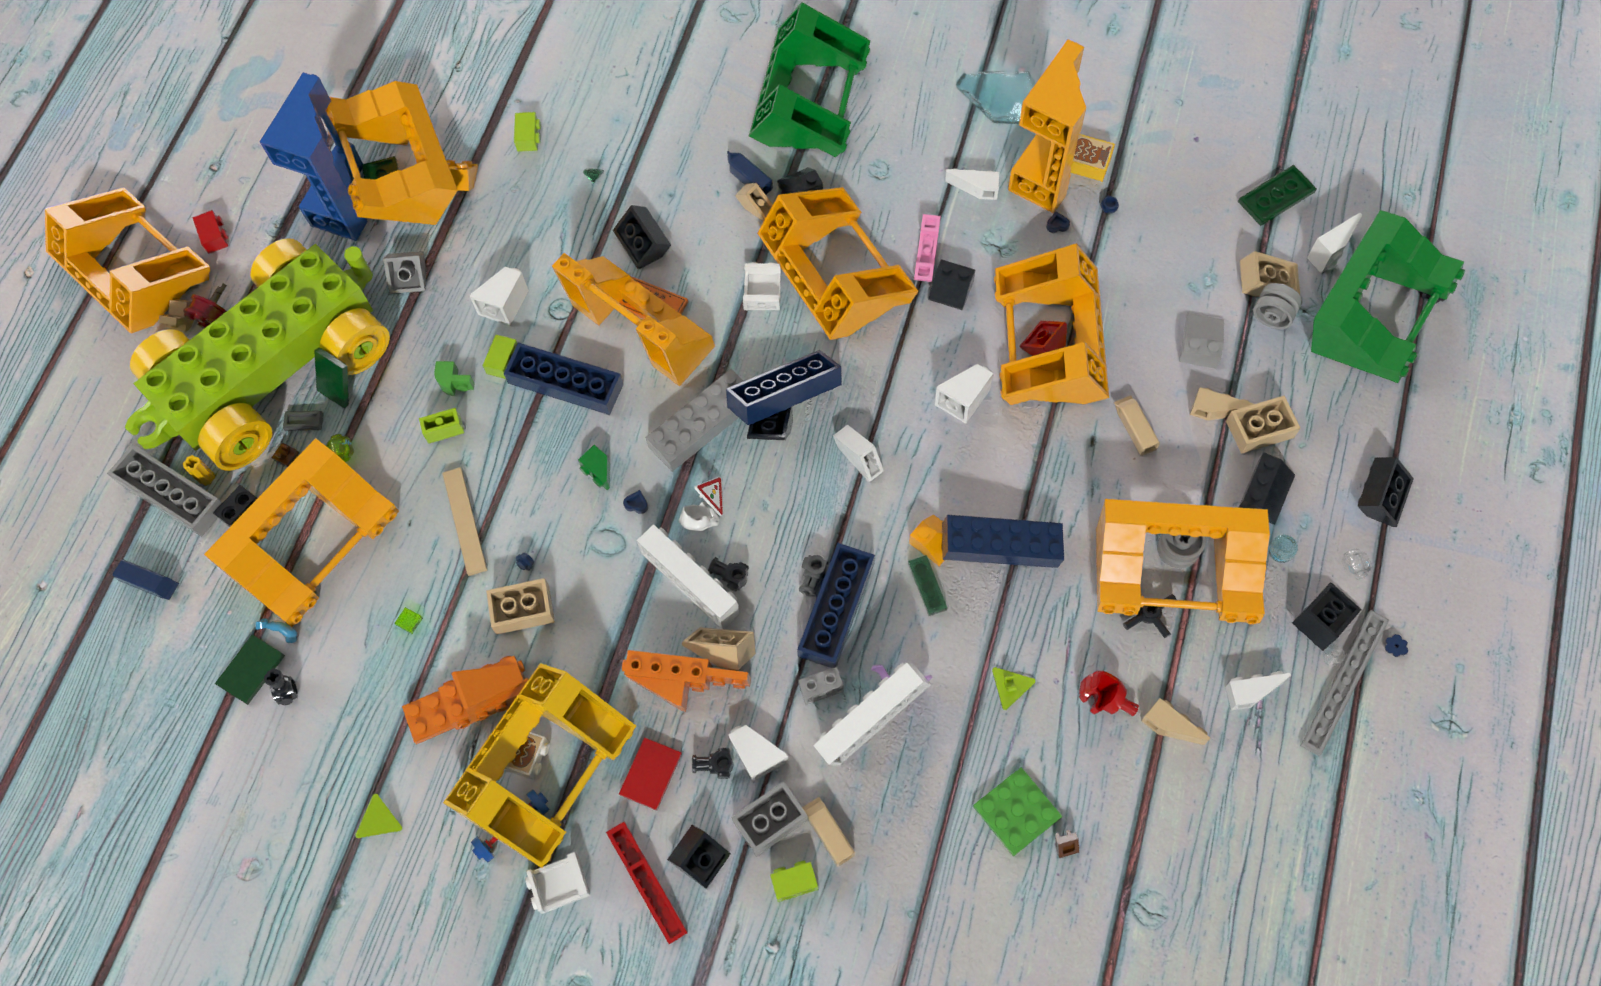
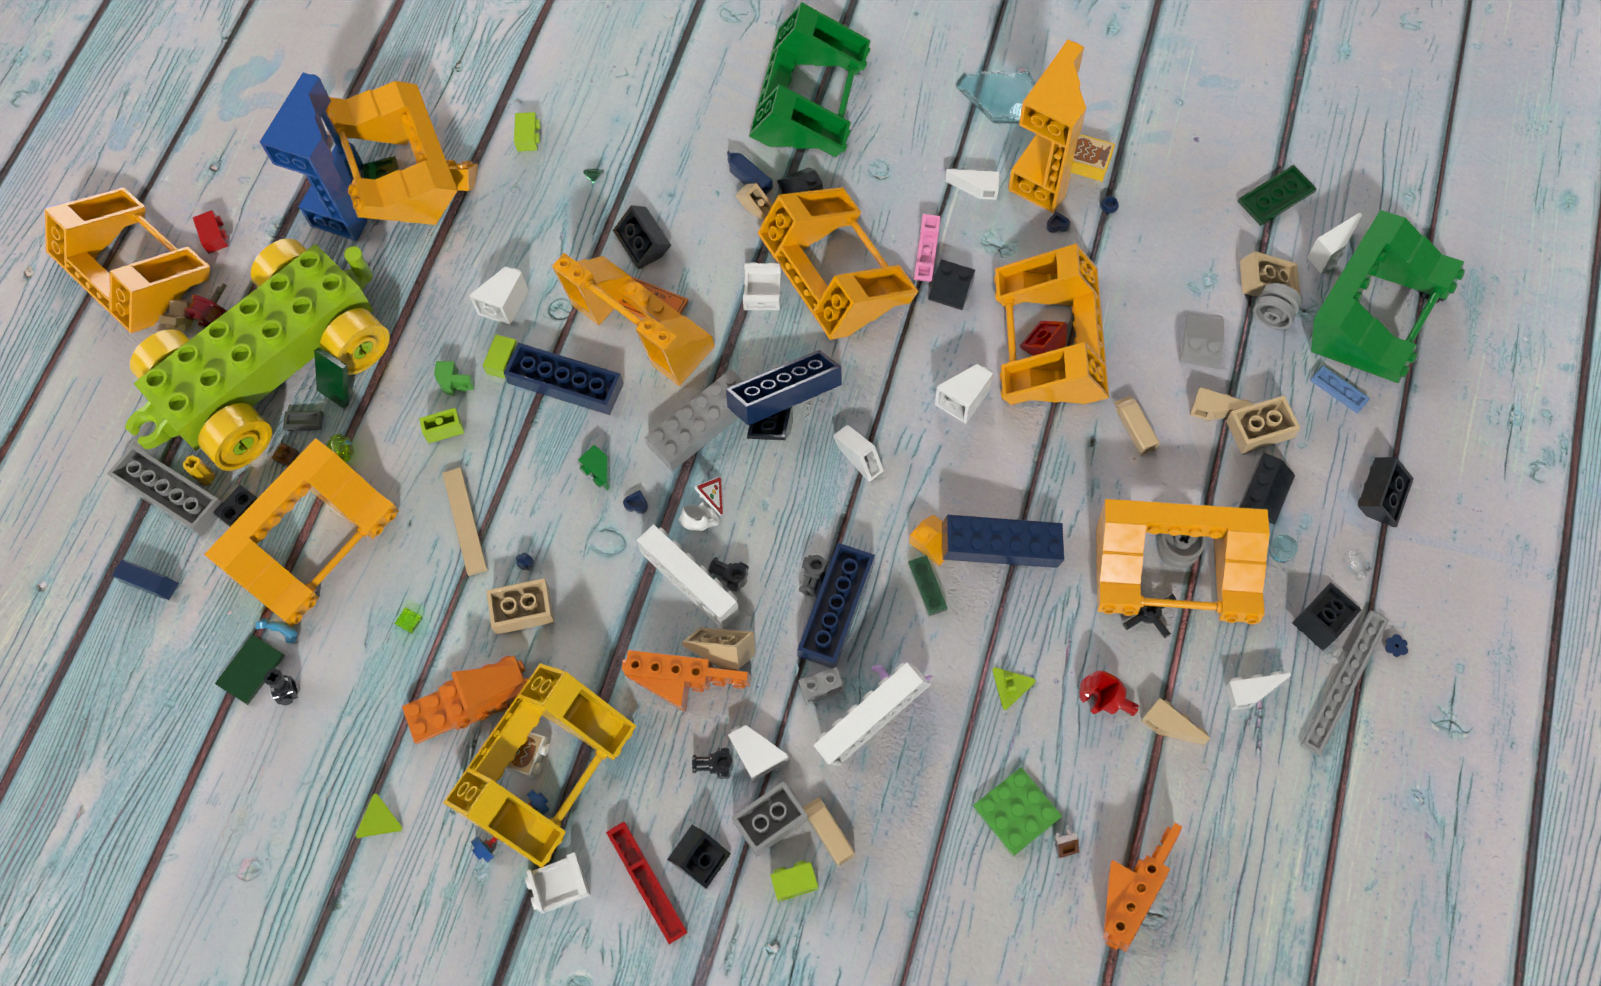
light grey slope [383,251,426,294] -> none
red tile [619,737,682,811] -> none
none -> orange wedge [1103,823,1182,952]
none -> medium blue tile [1310,366,1370,414]

